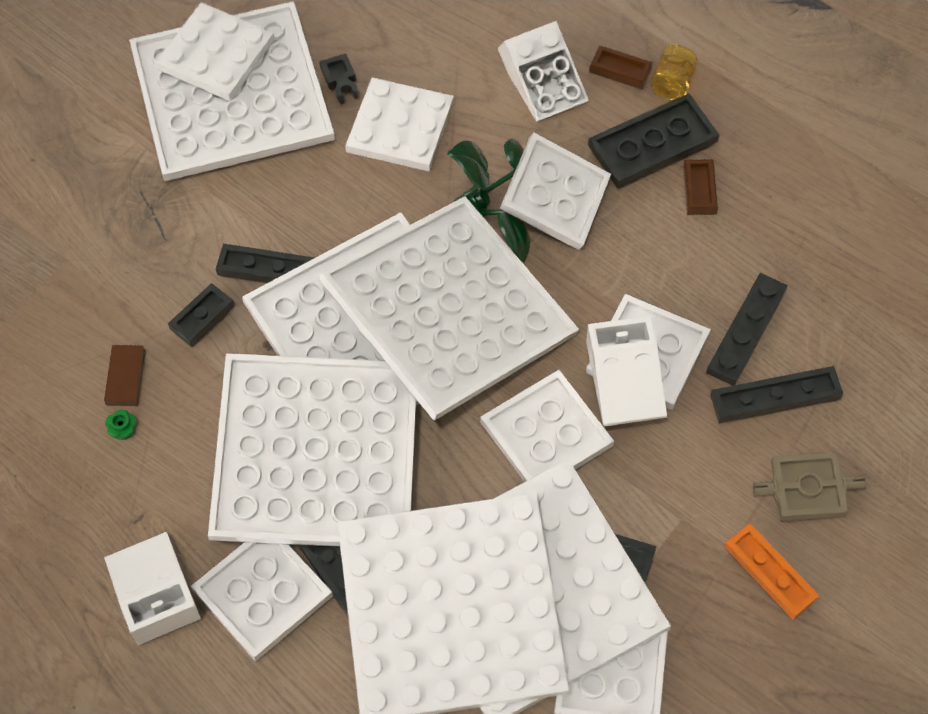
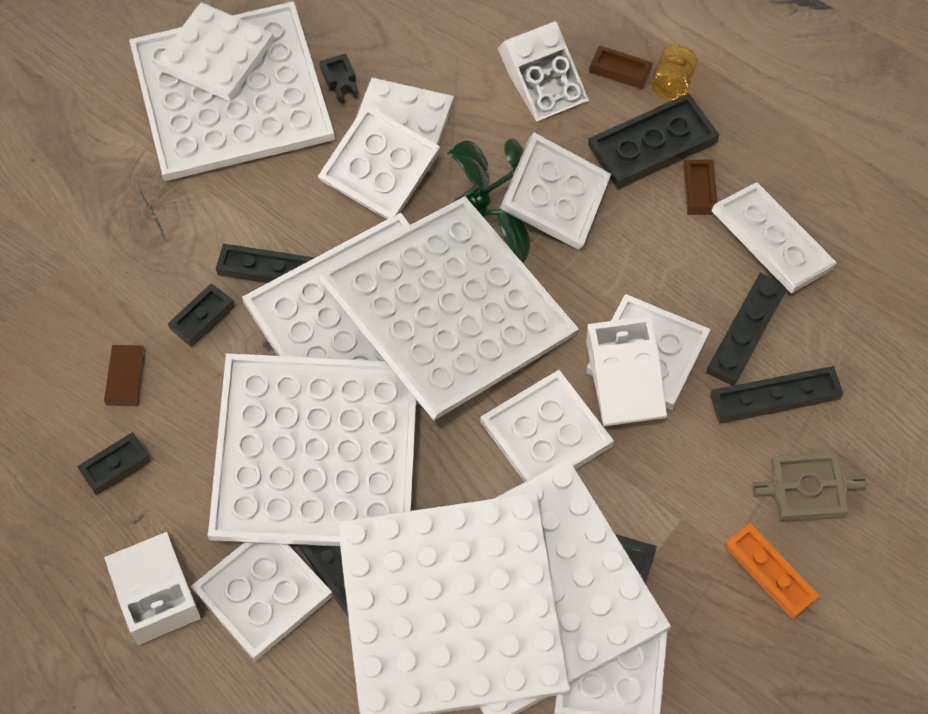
green plate [105,409,137,440] -> none
none -> pearl dark grey plate [77,432,151,495]
none -> white plate [318,104,441,219]
none -> white tile [712,182,837,294]

